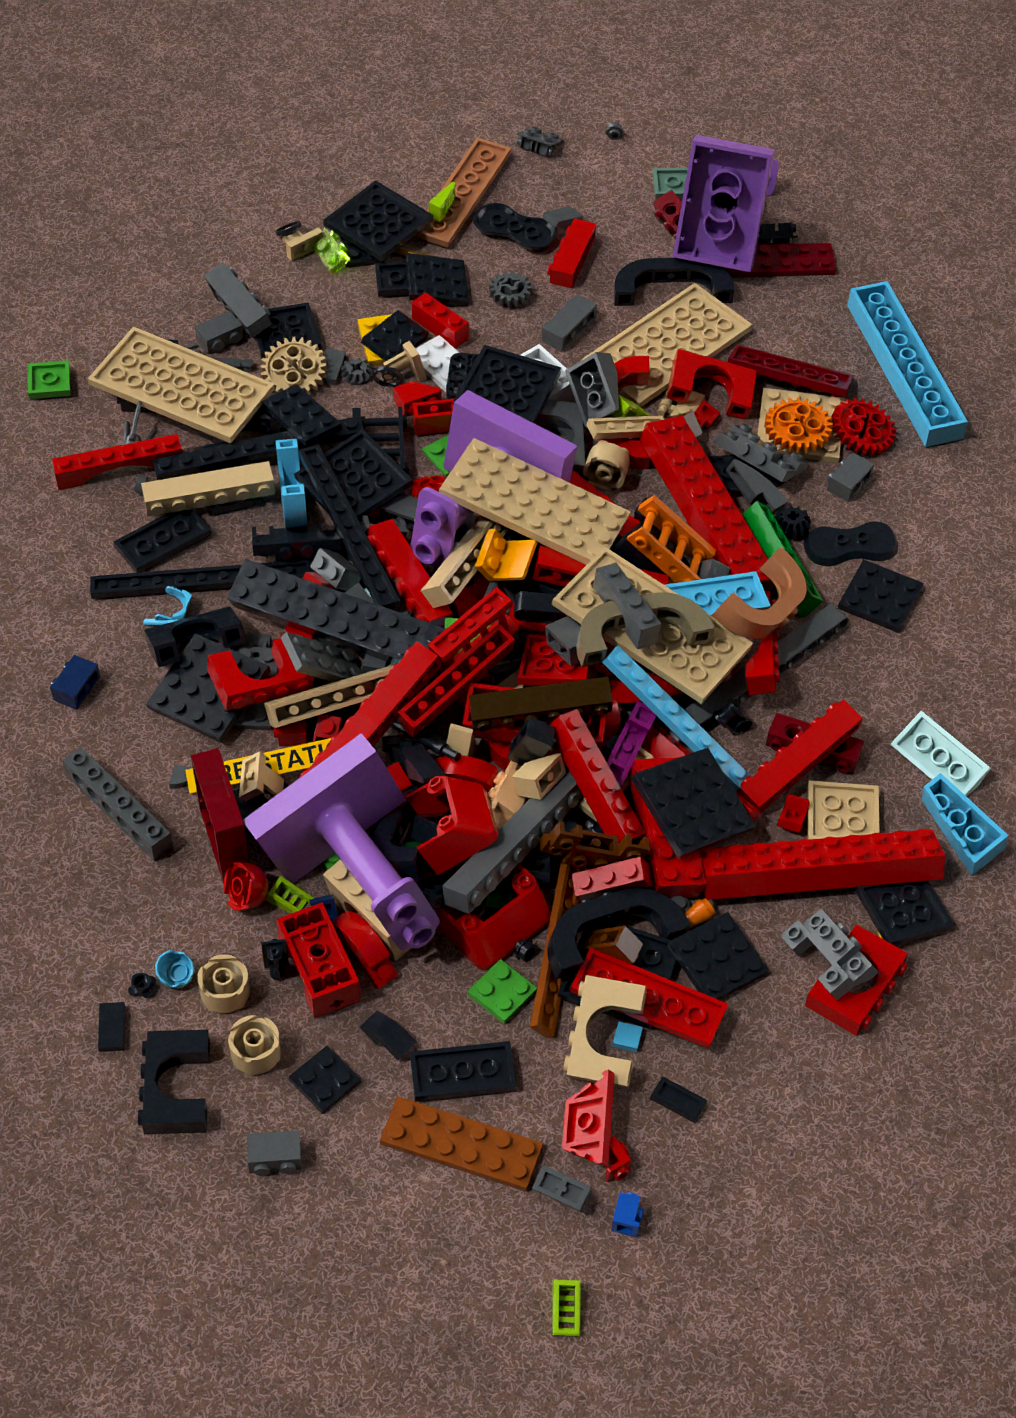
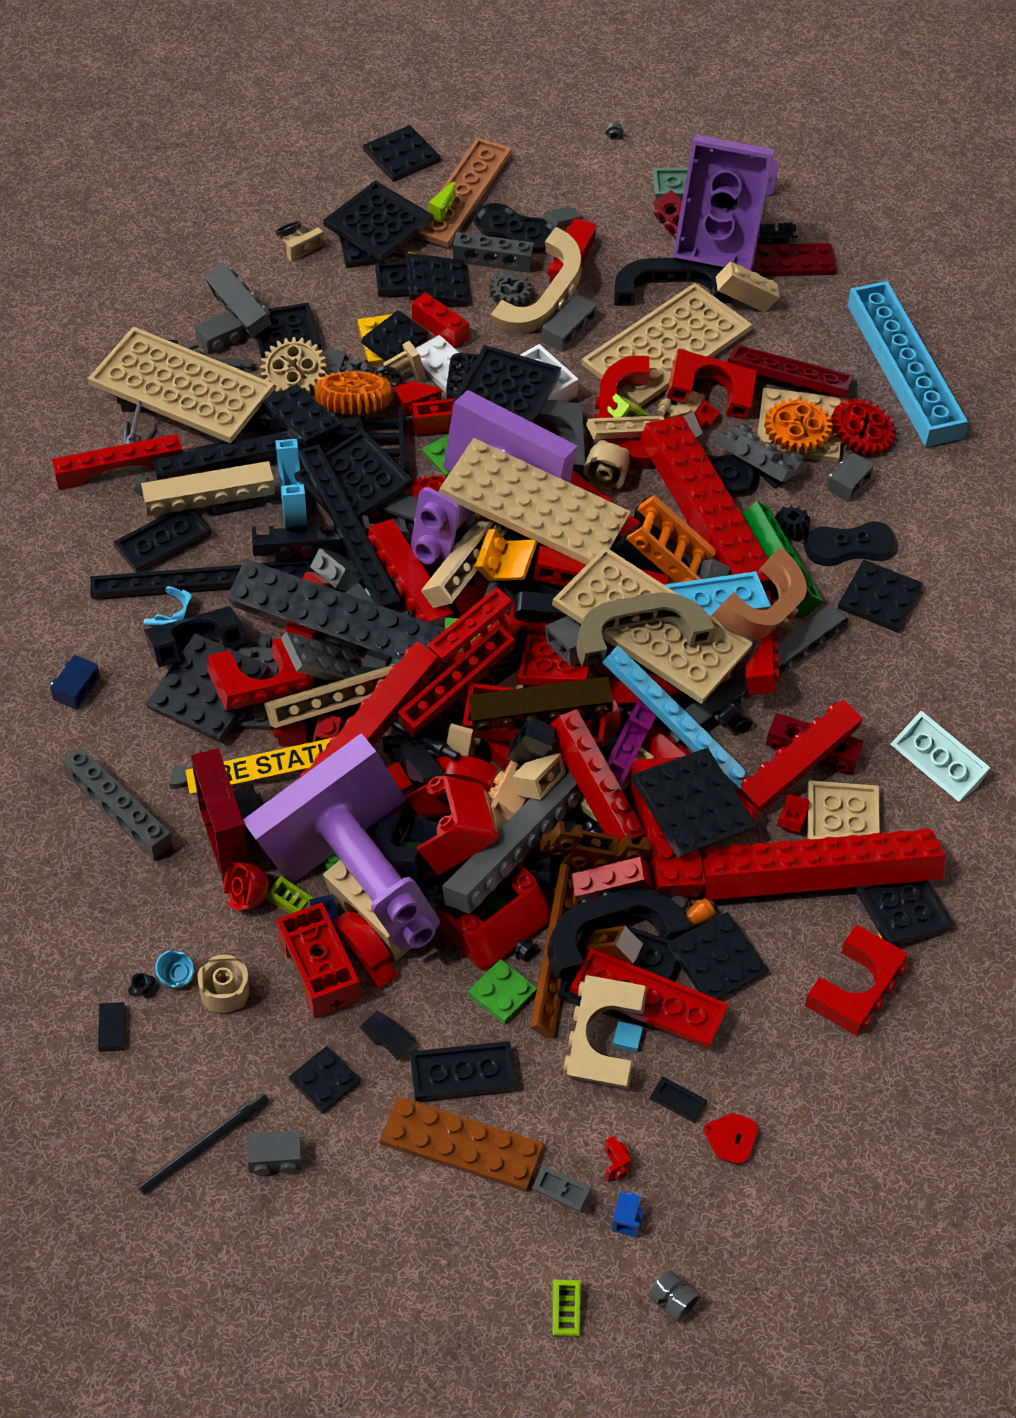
bright green plate [28,361,71,399] -> none
black arch [138,1030,210,1134] -> none
tan brick [228,1015,281,1076] -> none
tan piece [239,751,289,803] -> none
black hinge [261,939,289,980] -> none
clear neon green bracket [312,227,351,274] -> none
dark grey hinge [517,127,564,157] -> none
red wing [562,1069,615,1167] -> none
dark grey slope [565,352,619,428] -> none
dark grey arch [593,562,661,649] -> none
dark grey slope [726,459,788,514] -> none
dark grey bracket [780,908,879,1000] -> none
medium azure wedge [922,773,1009,876] -> none
none -> black bar [138,1093,269,1195]
none -> orange gear [315,370,391,416]
none -> black plate [363,125,441,182]
none -> dark grey brick [453,232,534,273]
none -> tan arch [491,227,582,333]
none -> dark grey wheel [648,1270,700,1322]
none -> red piece [703,1113,757,1164]
none -> tan brick [716,261,780,312]

